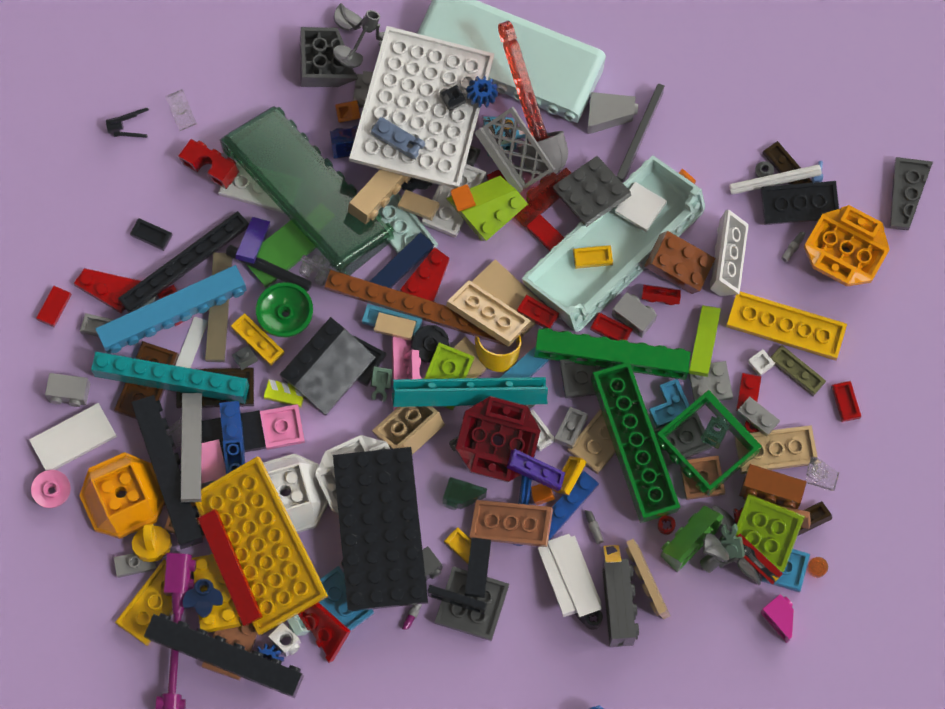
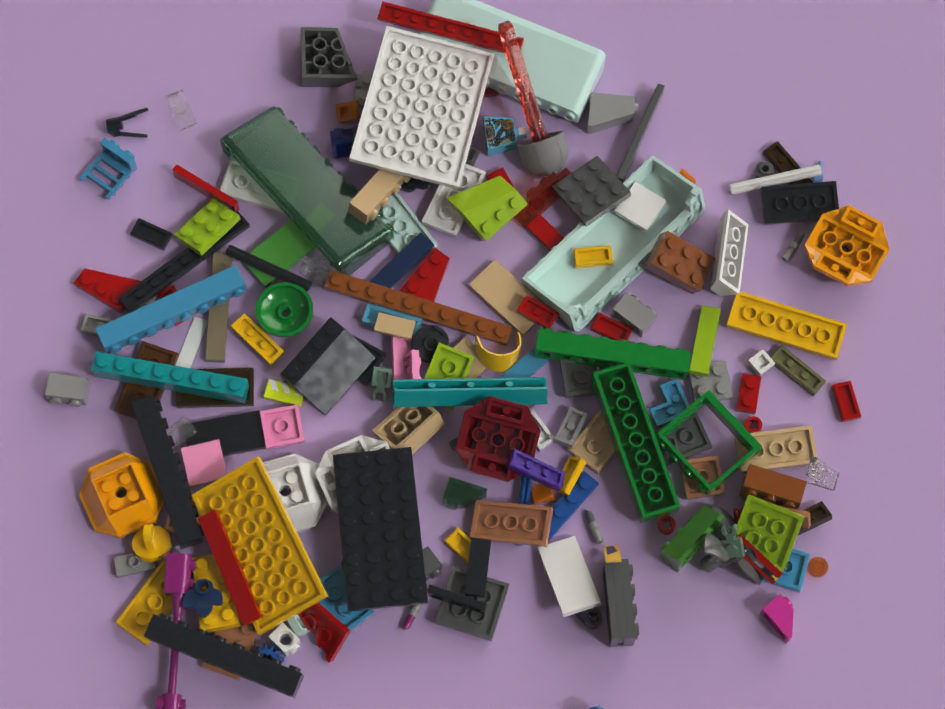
white tile [29,403,117,470] -> none
bright pink dish [31,470,71,508] -> none
red tile [36,286,72,327] -> none
red arch [178,139,239,189] -> none
light grey tile [181,393,202,502] -> none
blue slope [219,401,246,474] -> none
dark grey plate [232,346,258,370] -> none
dark purple tile [236,217,270,264] -> none
dark grey plant [333,3,385,68] -> none
sand blue plate [371,117,426,159] -> none
tan tile [397,190,440,221] -> none
black tile [440,85,466,111] -> none
tan plate [446,280,531,347] -> none
orange slope [450,185,476,212] -> none
blue gear [466,76,498,108] -> none
light grey fence [474,107,555,193] -> none
white sticker [548,534,602,617] -> none
tan plate [626,539,670,620] -> none
red plate [642,284,681,305] -> none
clear green brick [701,416,730,449] -> none
light grey plate [737,397,780,436] -> none
dark grey wing [890,157,933,230] -> none
none -> dark azure plate [79,138,137,200]
none -> red tile [172,165,240,212]
none -> lime plate [174,199,241,256]
none -> red tile [377,1,524,57]

